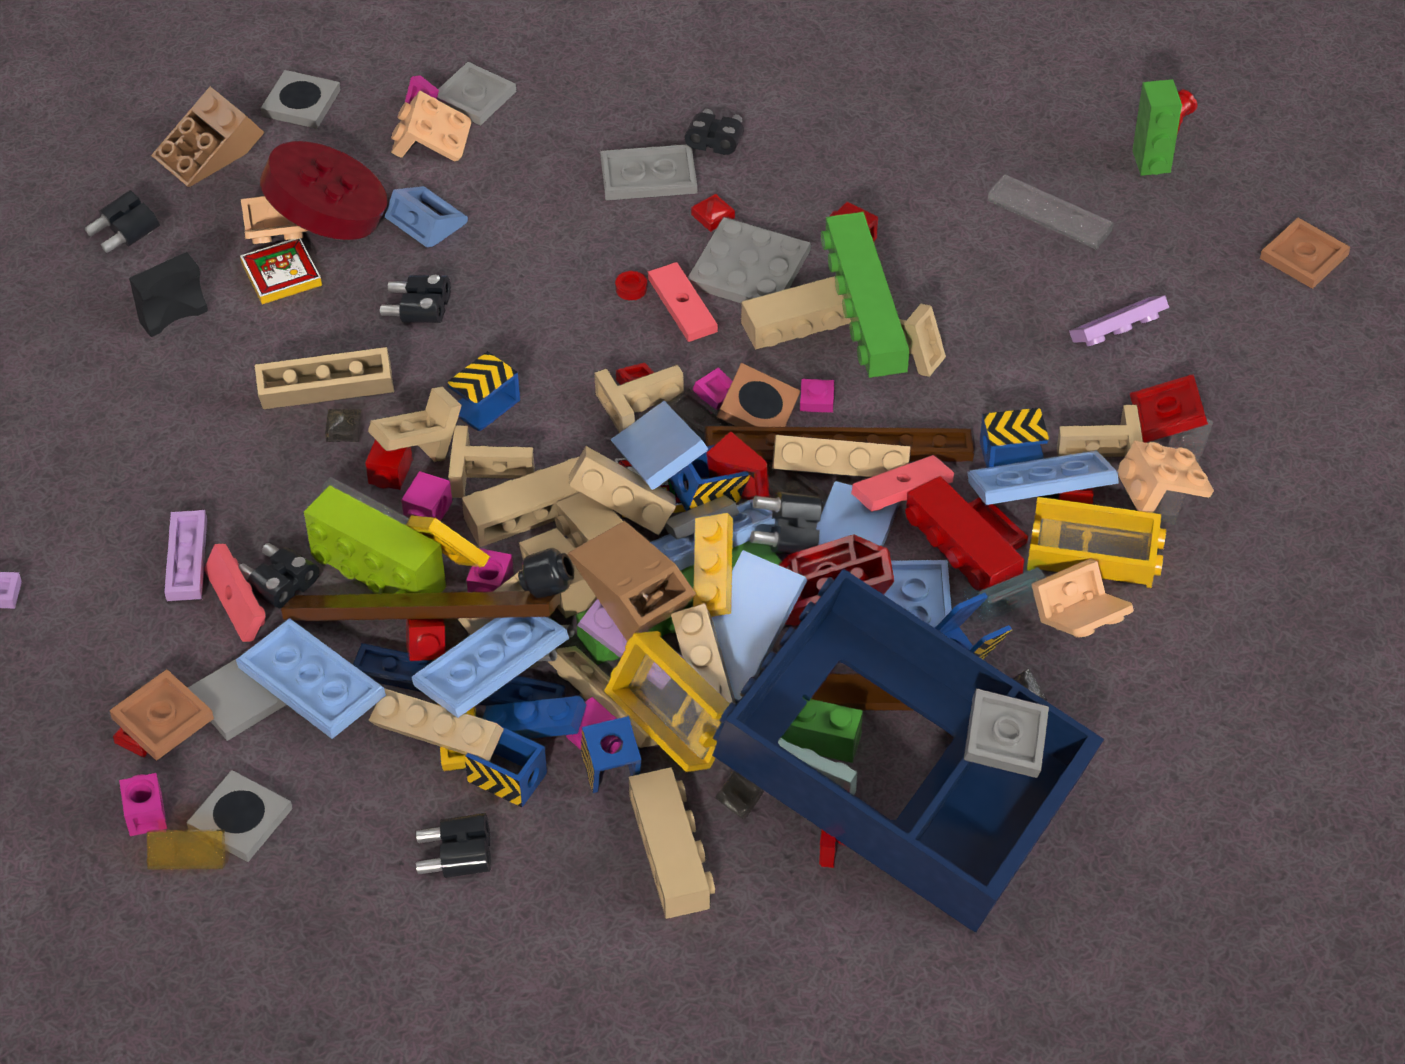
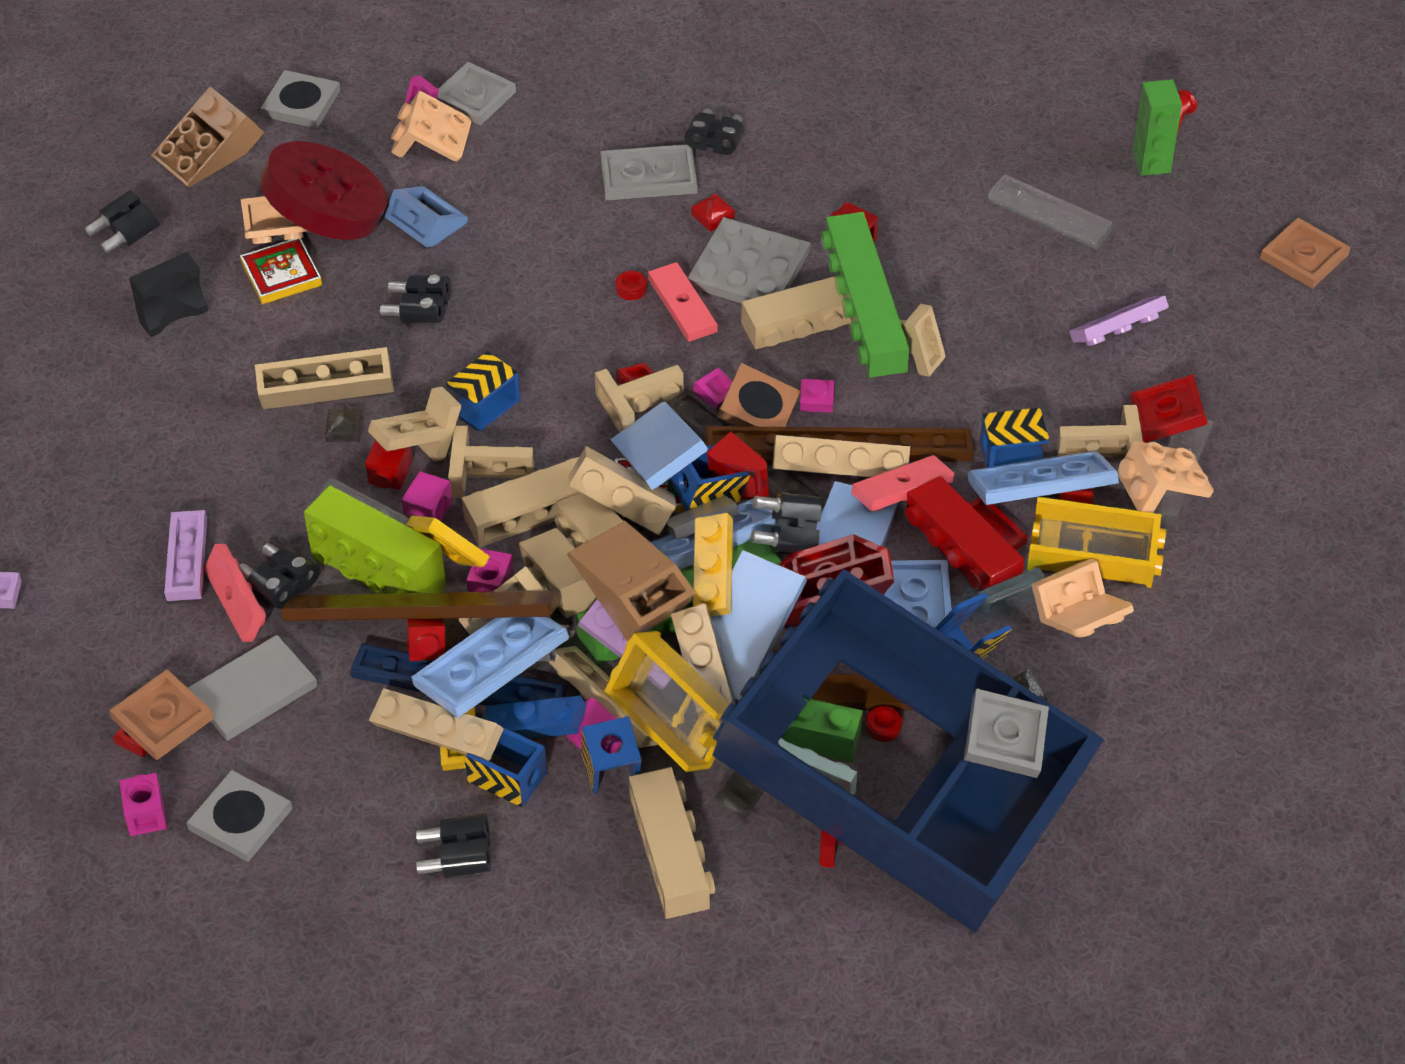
clear yellow plate [147,829,225,869] -> none
light blue tile [236,618,386,739] -> none
black head [518,548,574,598] -> none
none -> red tile [866,706,902,742]

